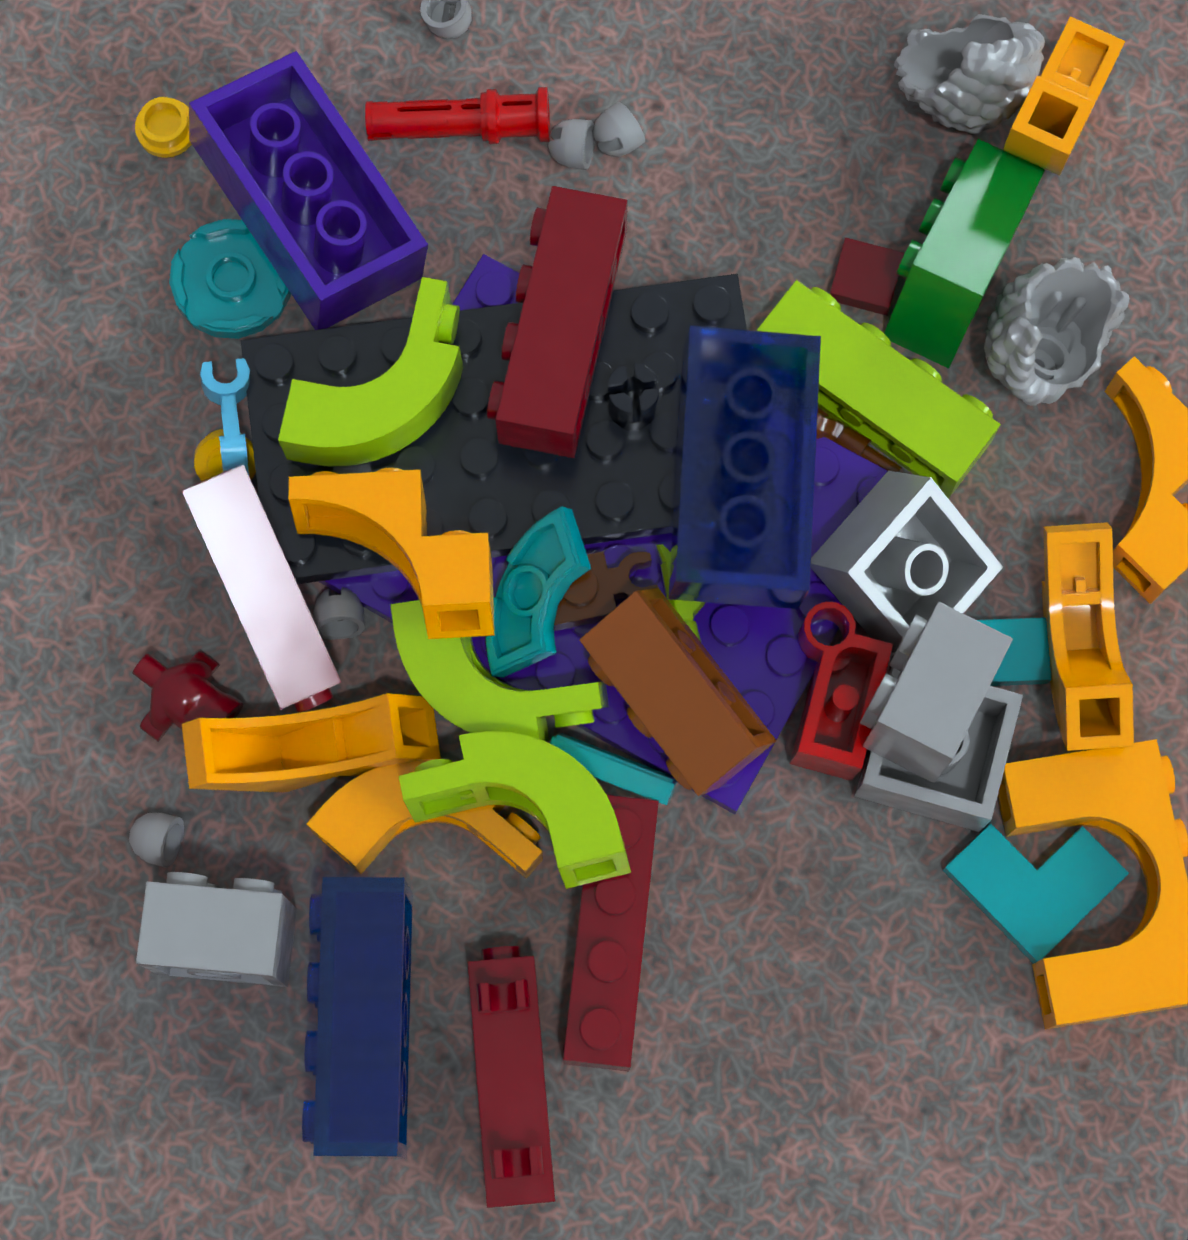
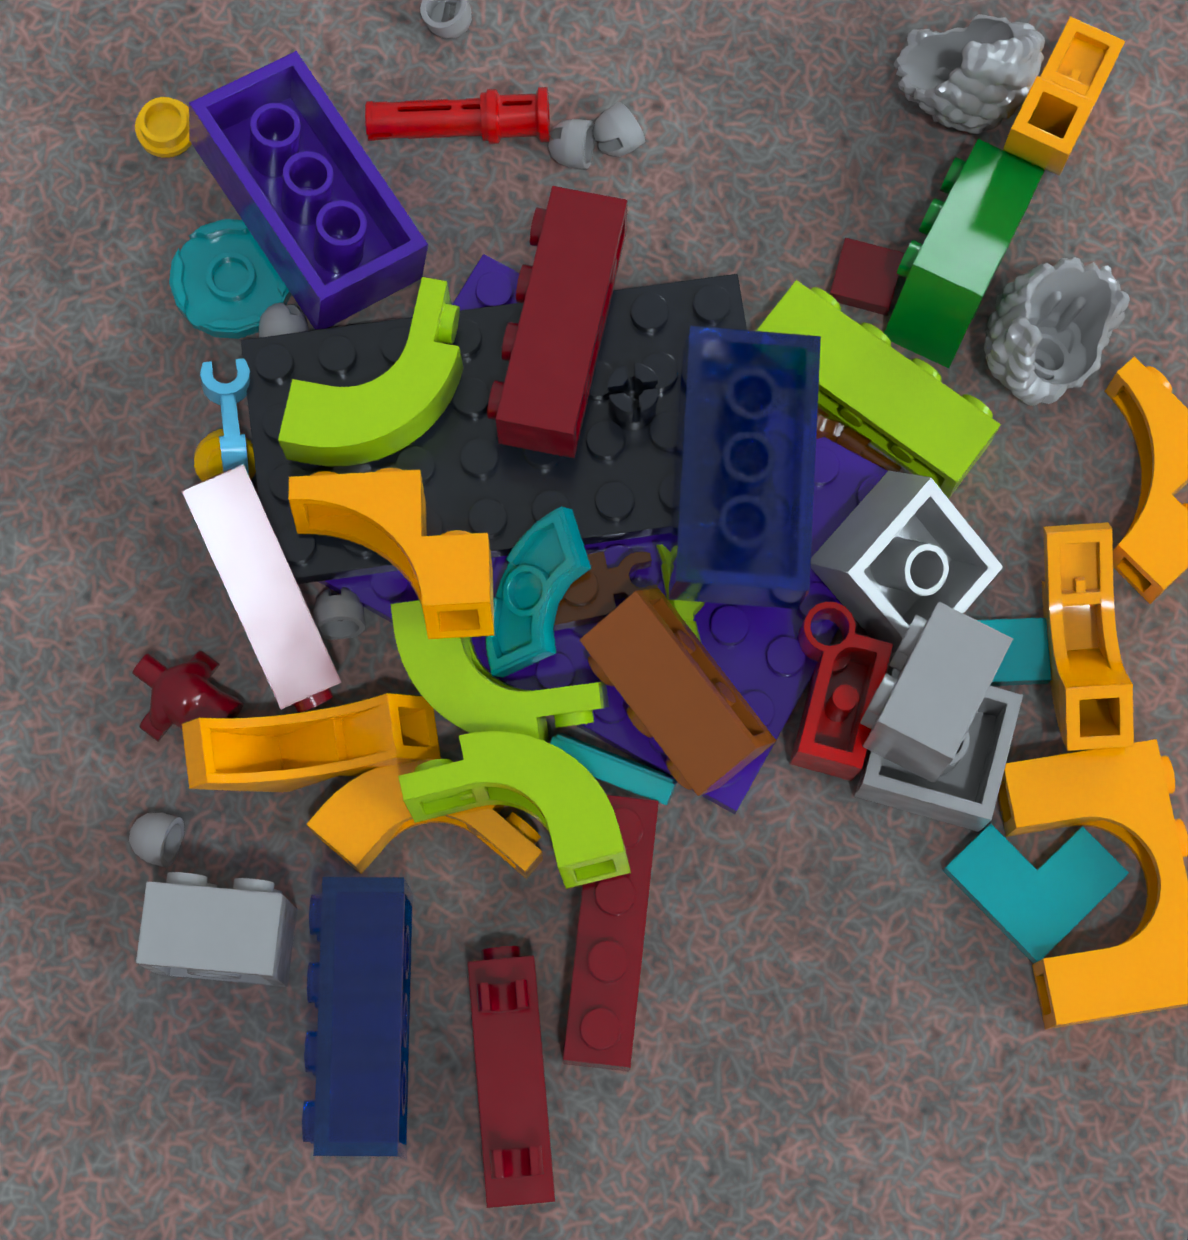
none -> light grey hinge [259,303,309,338]

